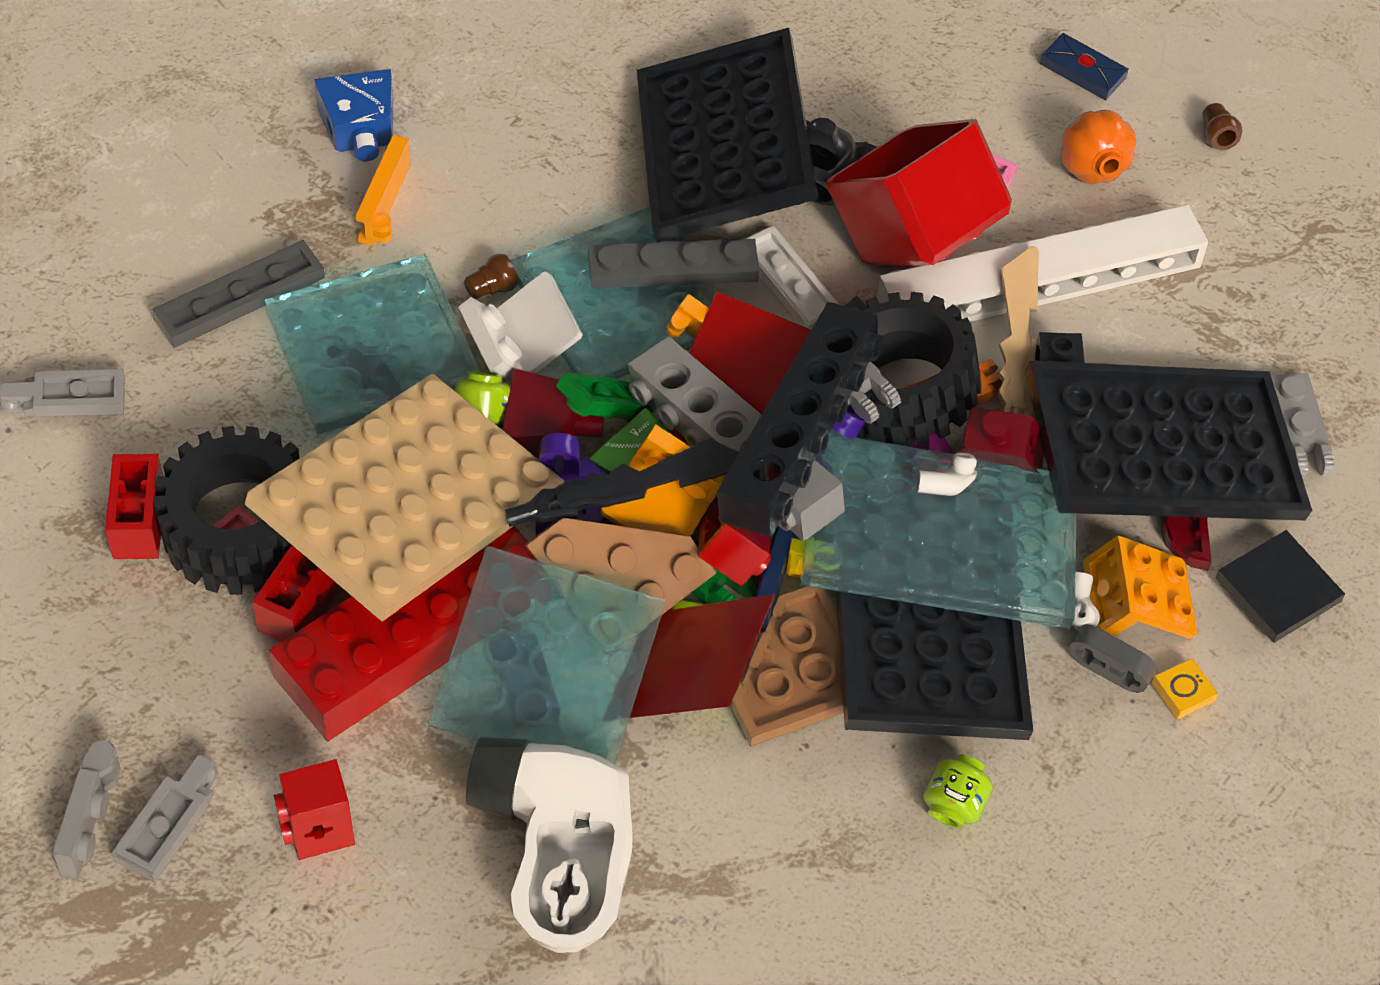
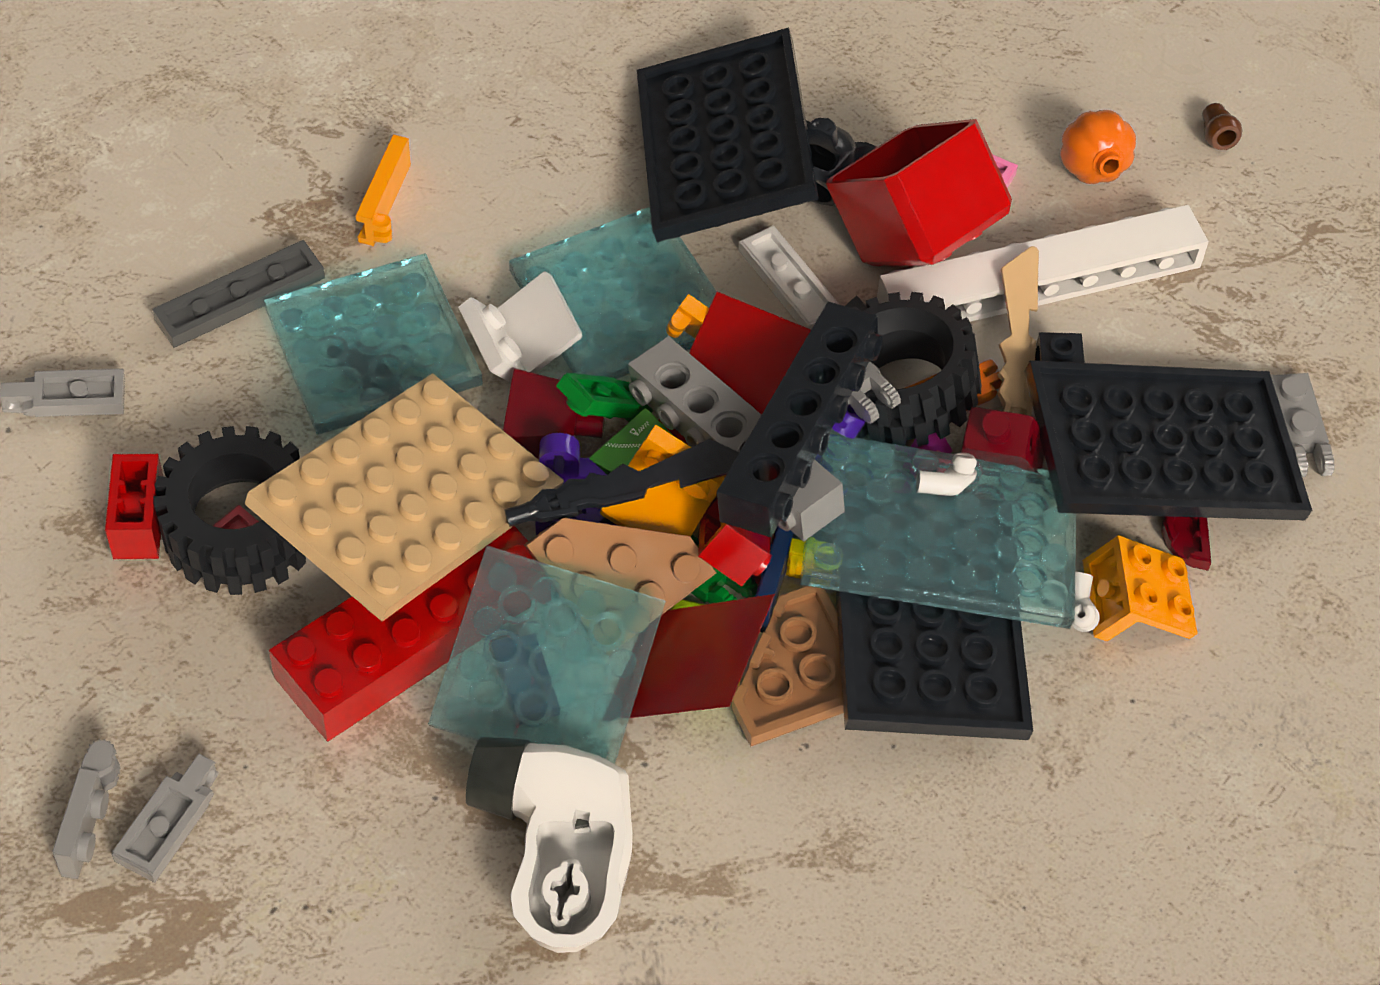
red brick [252,545,340,641] -> none
red brick [273,759,355,860] -> none
blue torso [314,69,394,162] -> none
lime head [455,371,510,428] -> none
reddish brown piece [464,253,519,299] -> none
dark grey plate [588,238,759,288] -> none
lime head [923,754,994,829] -> none
dark blue tile [1040,33,1129,101] -> none
dark grey beam [1069,626,1157,693] -> none
yellow tile [1152,658,1218,720] -> none
black tile [1215,530,1345,643] -> none

